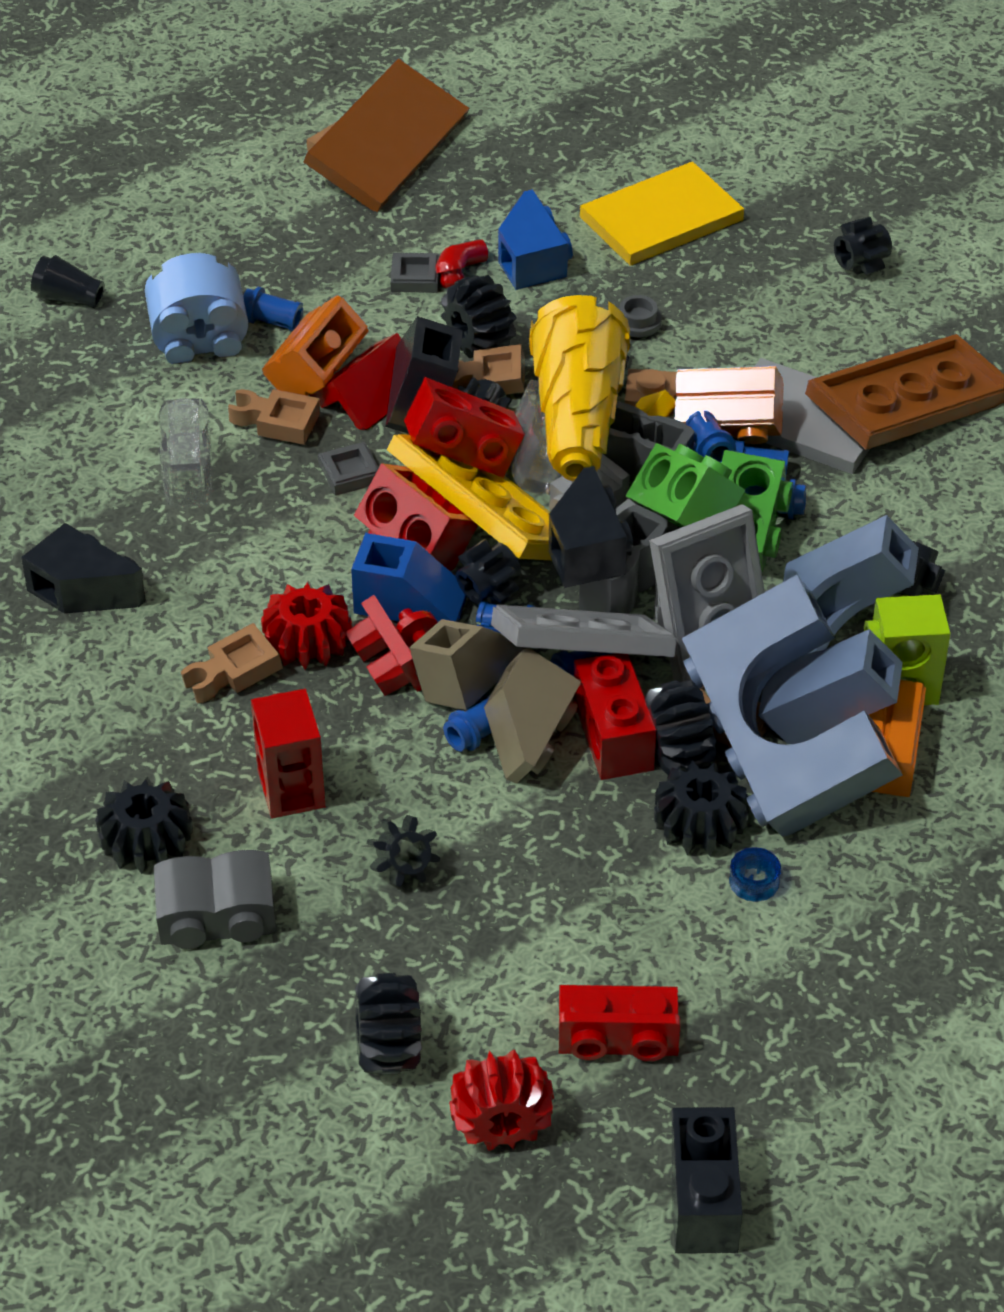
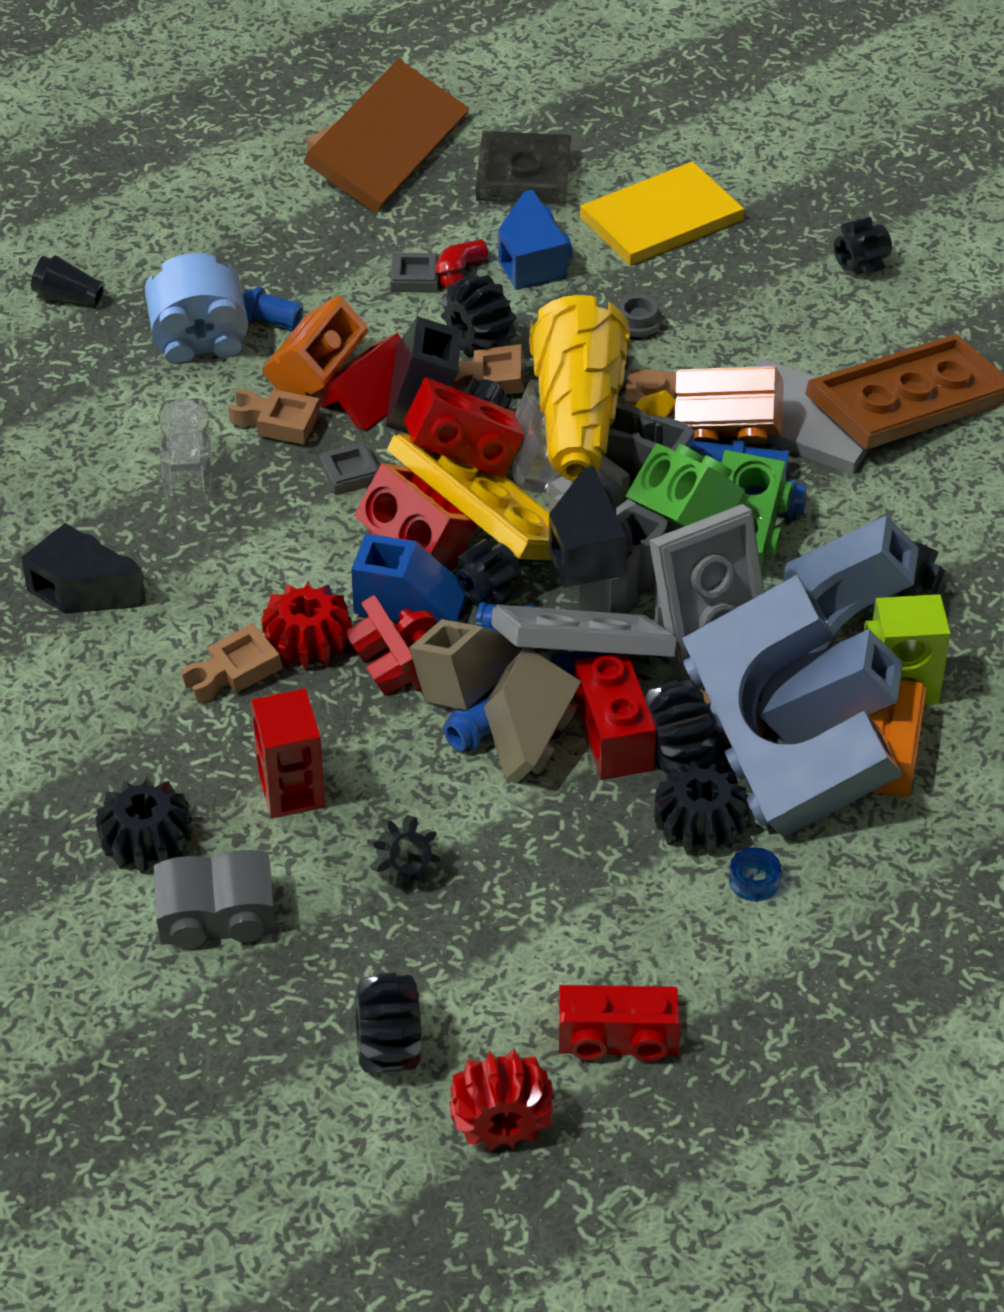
black slope [672,1107,742,1253] -> none
blue pin [686,410,736,463] -> none
none -> clear smoke plate [476,131,571,204]

